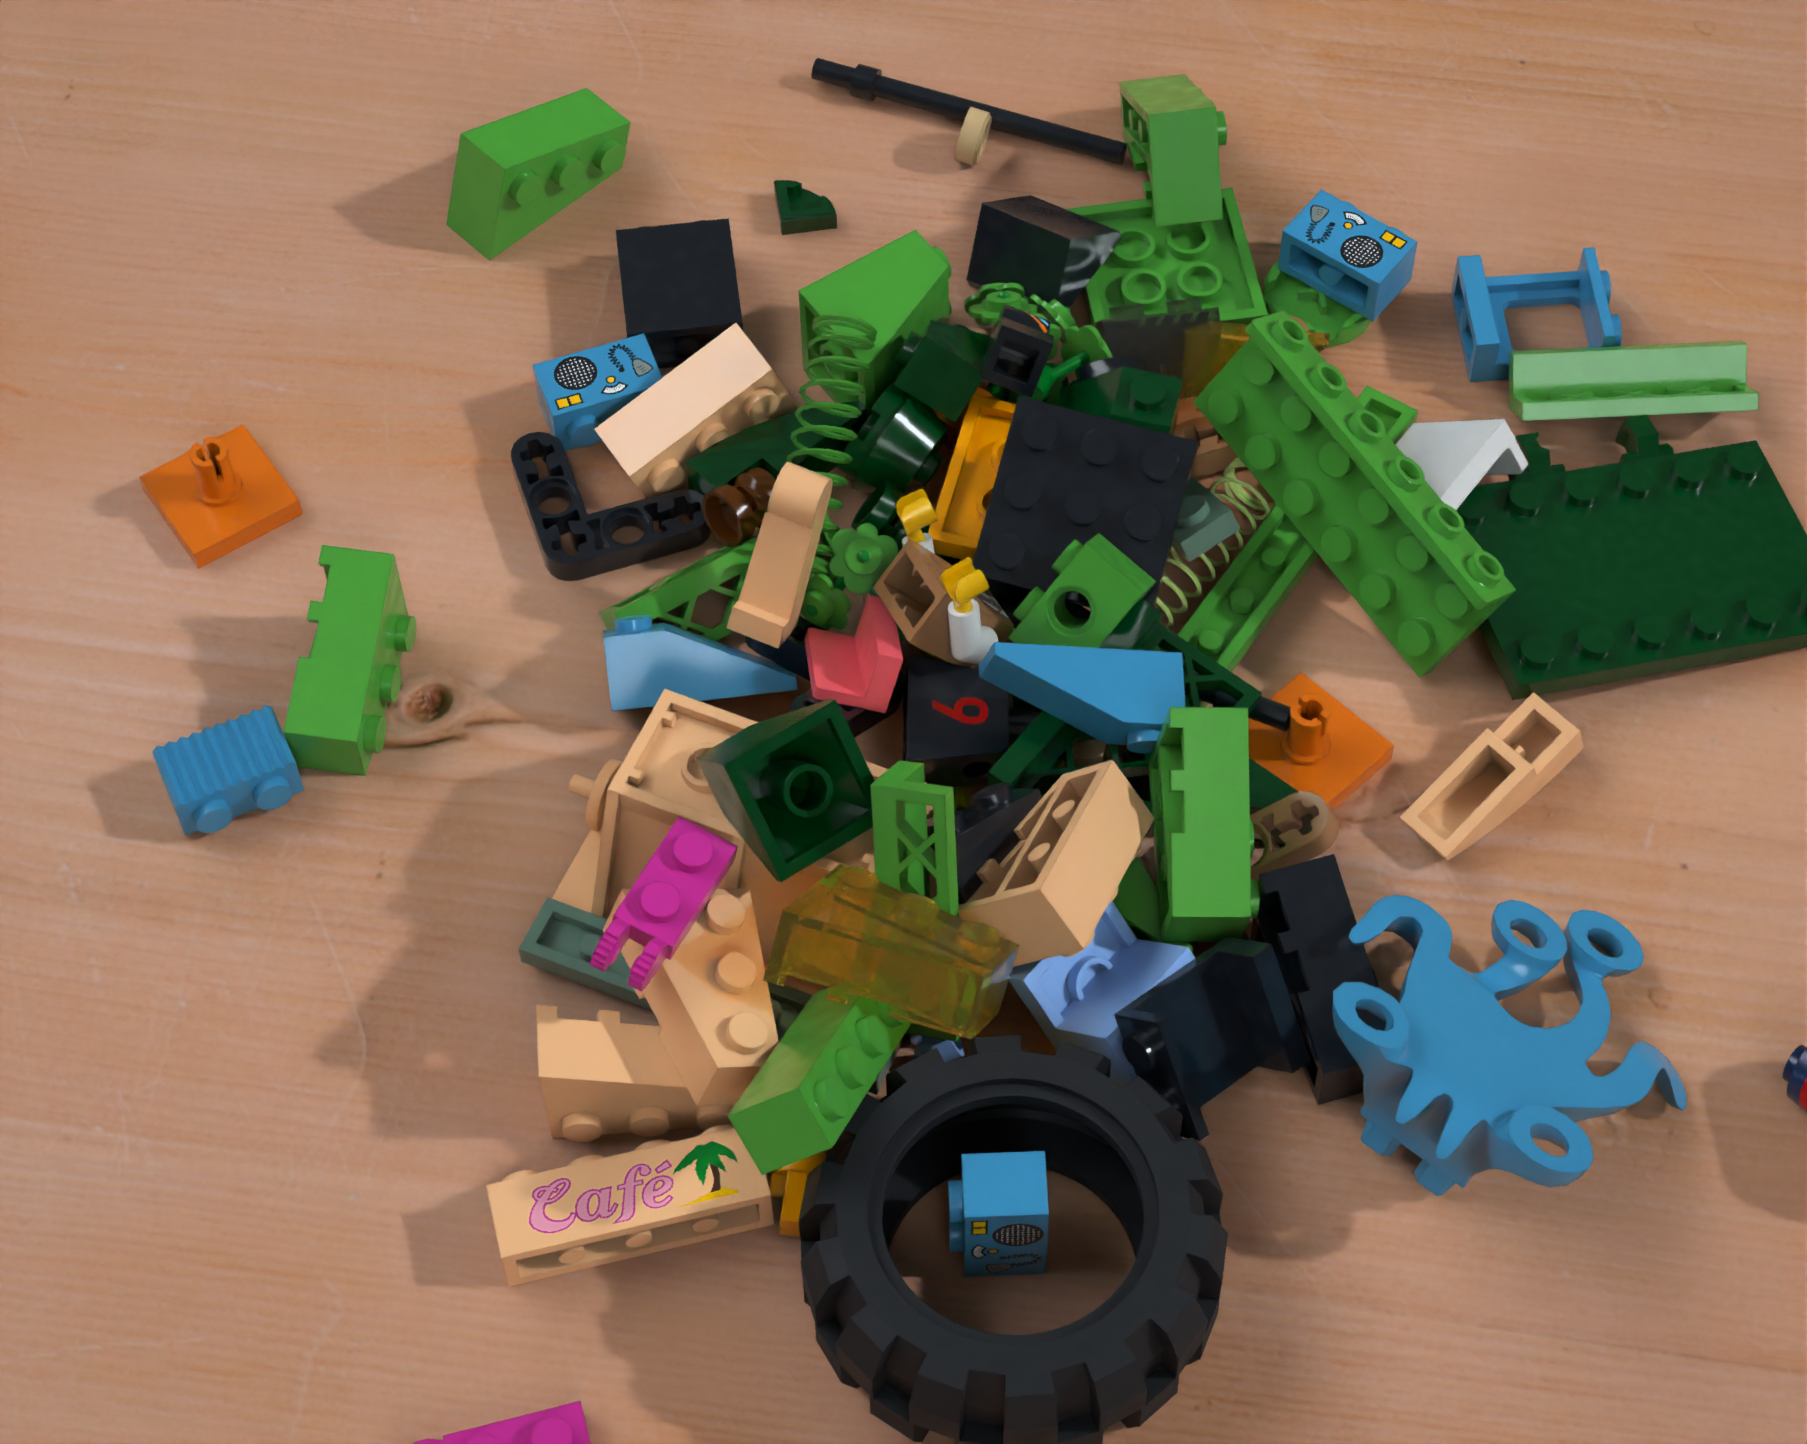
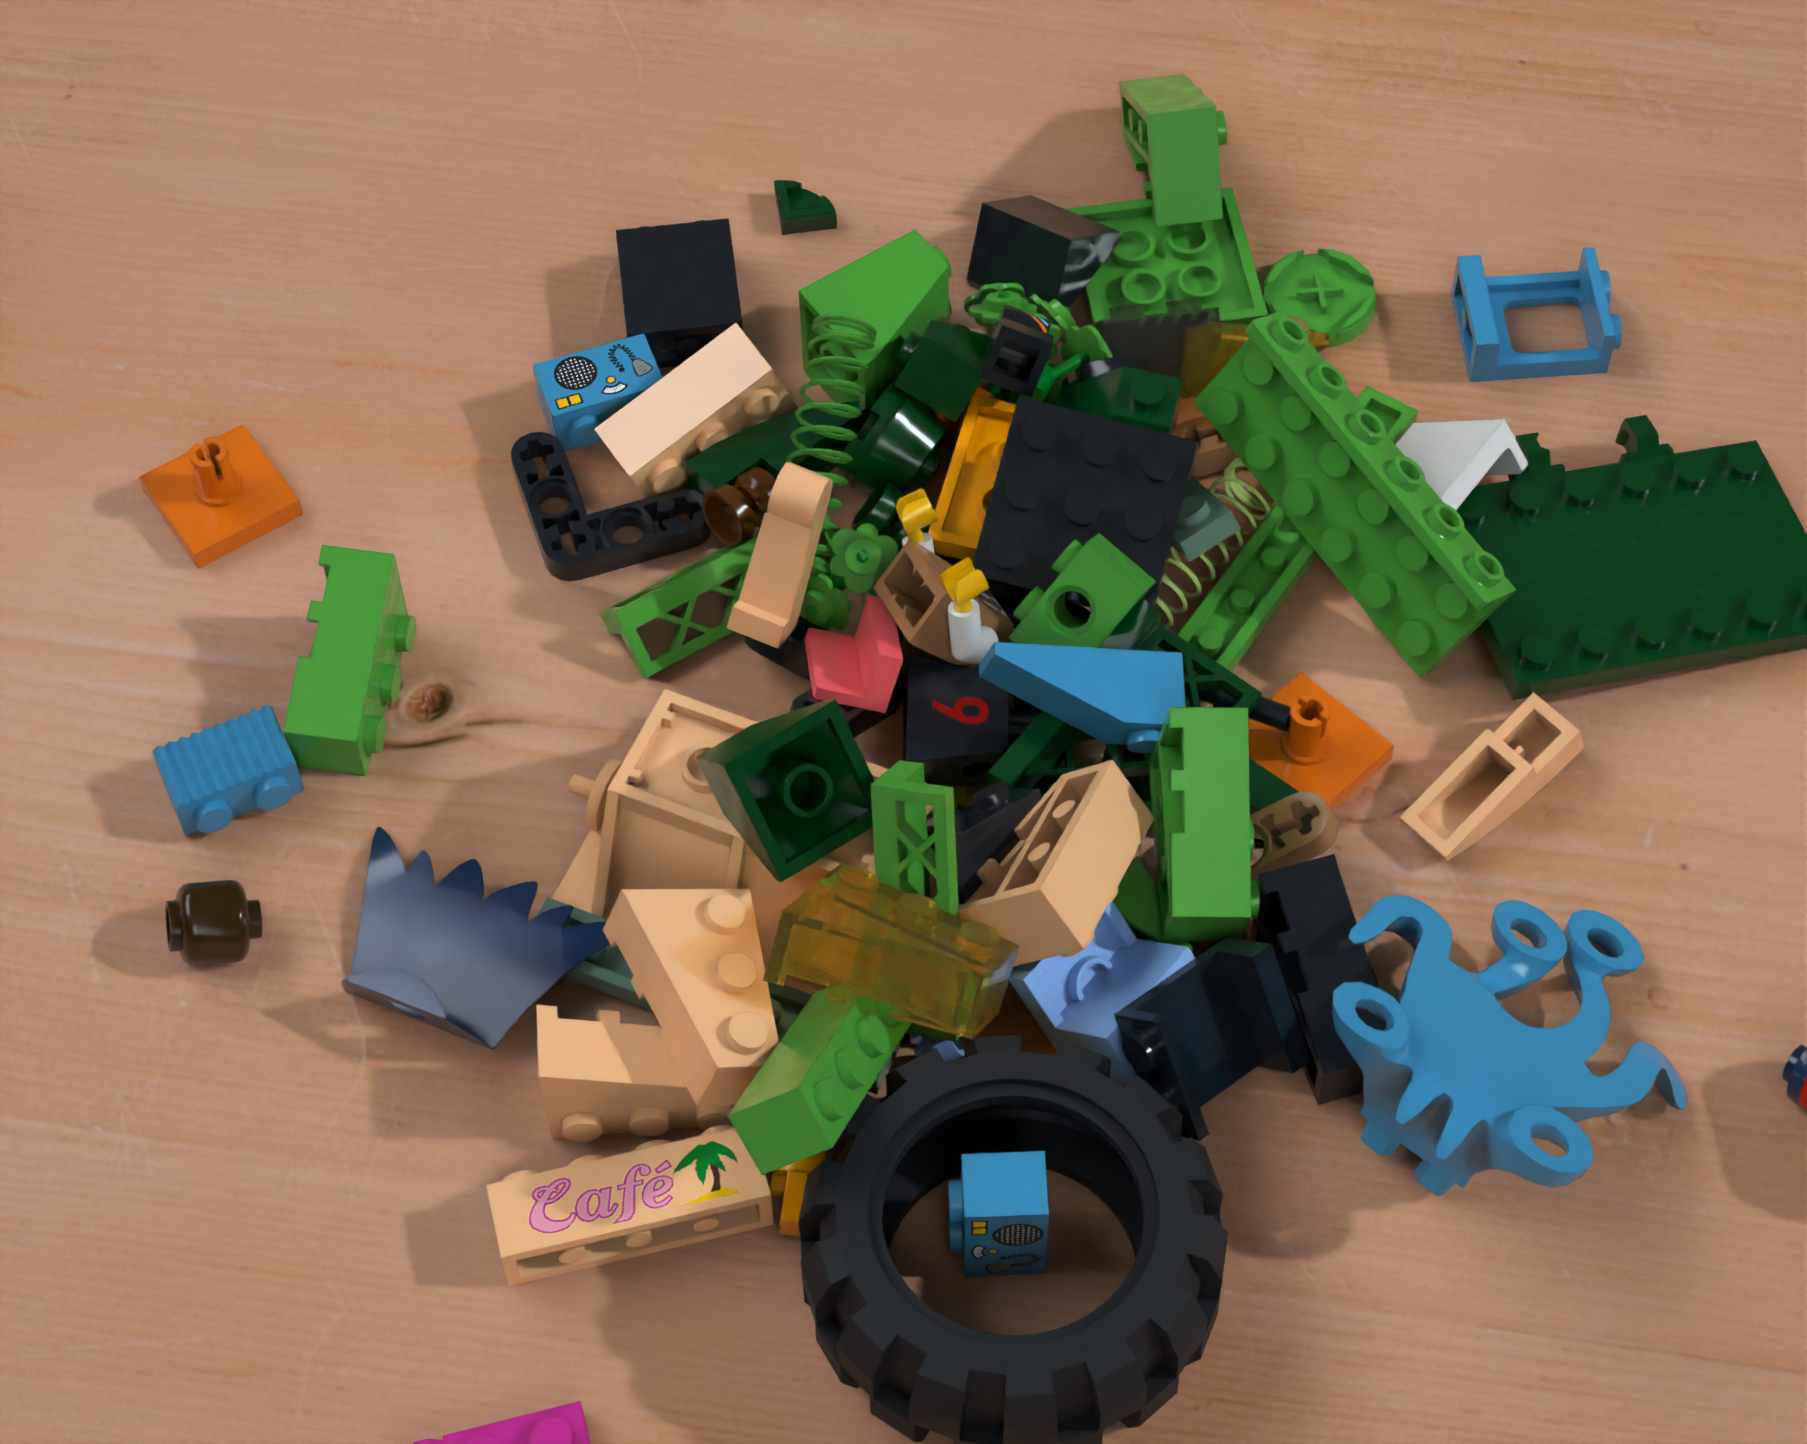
bright green wedge [446,88,631,261] -> none
dark pink hinge [590,816,738,991] -> none
dark azure slope [603,615,798,711] -> none
black bar [811,58,1128,165] -> none
tan tile [954,107,992,166] -> none
dark azure brick [1278,190,1417,321] -> none
bright green fence [1509,340,1759,421] -> none
none -> dark brown head [165,880,262,966]
none -> dark blue piece [341,827,610,1050]

